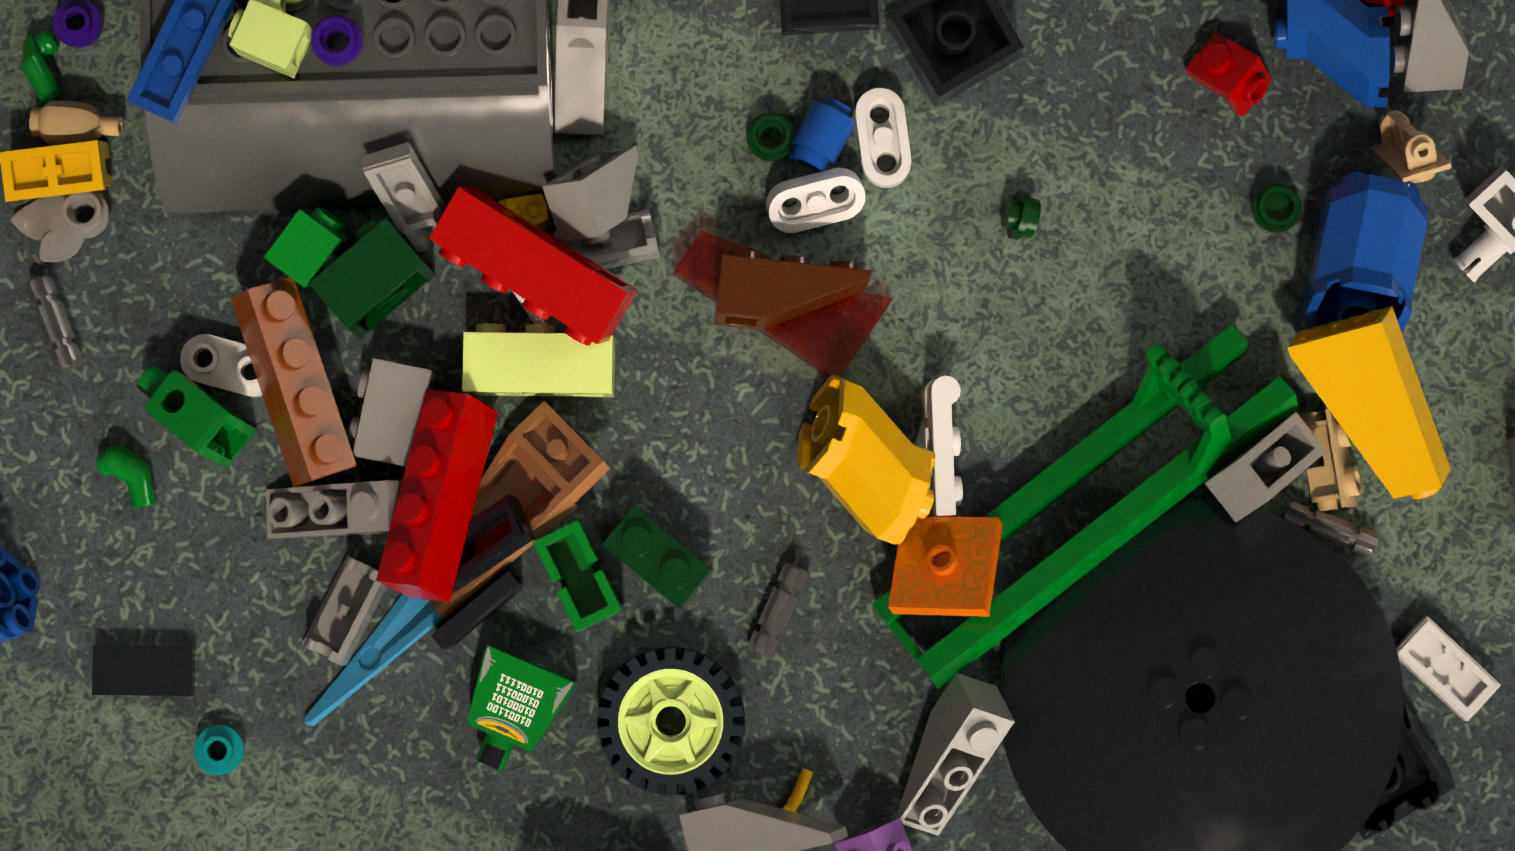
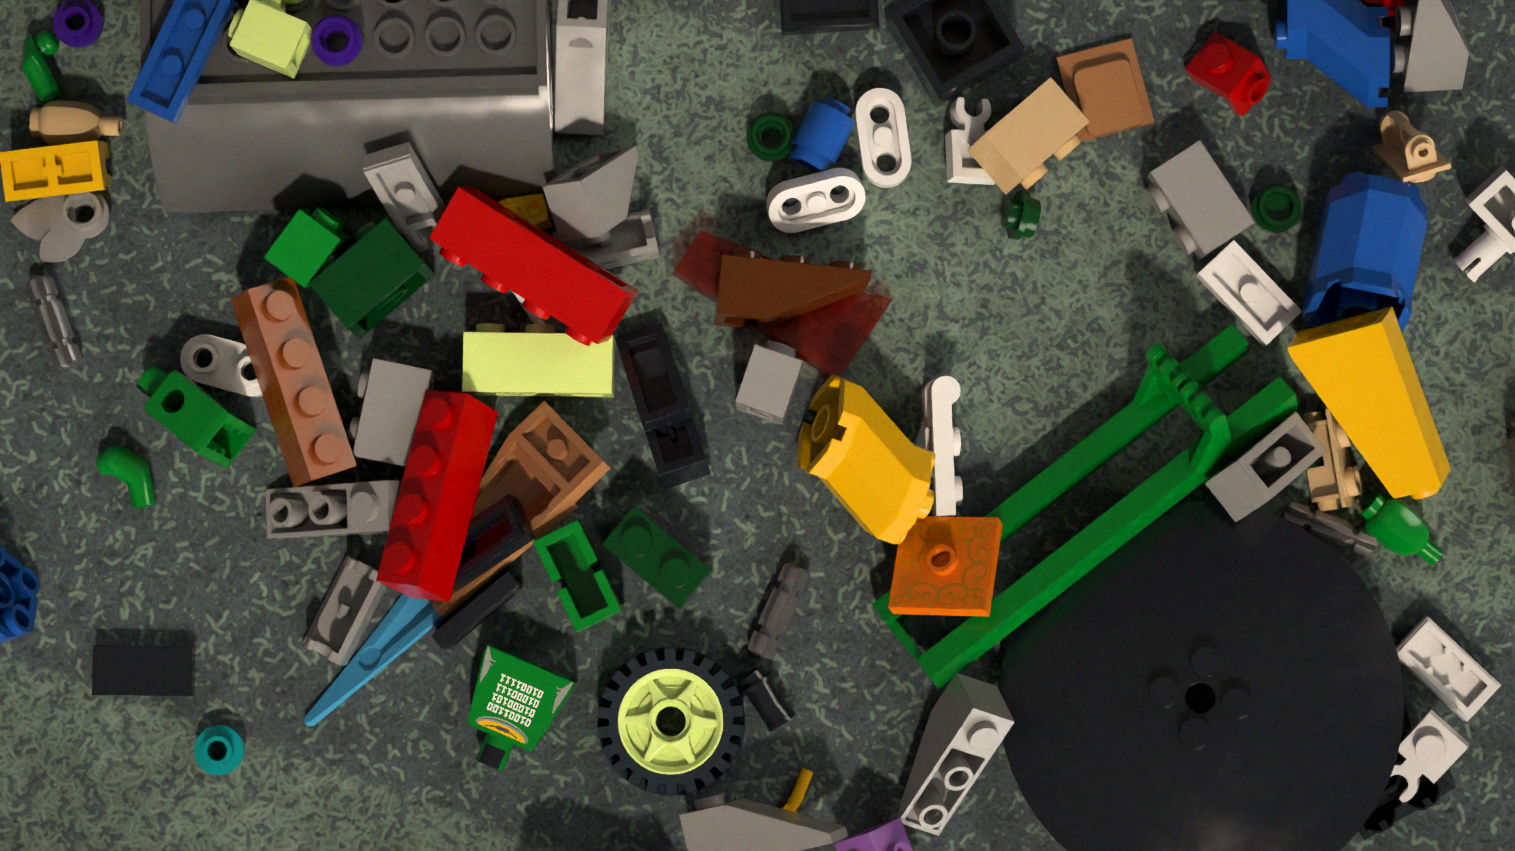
none -> black slope [615,323,711,490]
none -> light grey brick [735,340,803,425]
none -> black pin [737,665,796,732]
none -> white plate [945,97,995,185]
none -> tan brick [967,77,1090,195]
none -> medium nougat piece [1056,38,1155,142]
none -> light grey brick [1144,140,1255,260]
none -> white plate [1196,240,1302,347]
none -> green plant [1358,491,1443,566]
none -> white plate [1390,709,1470,803]

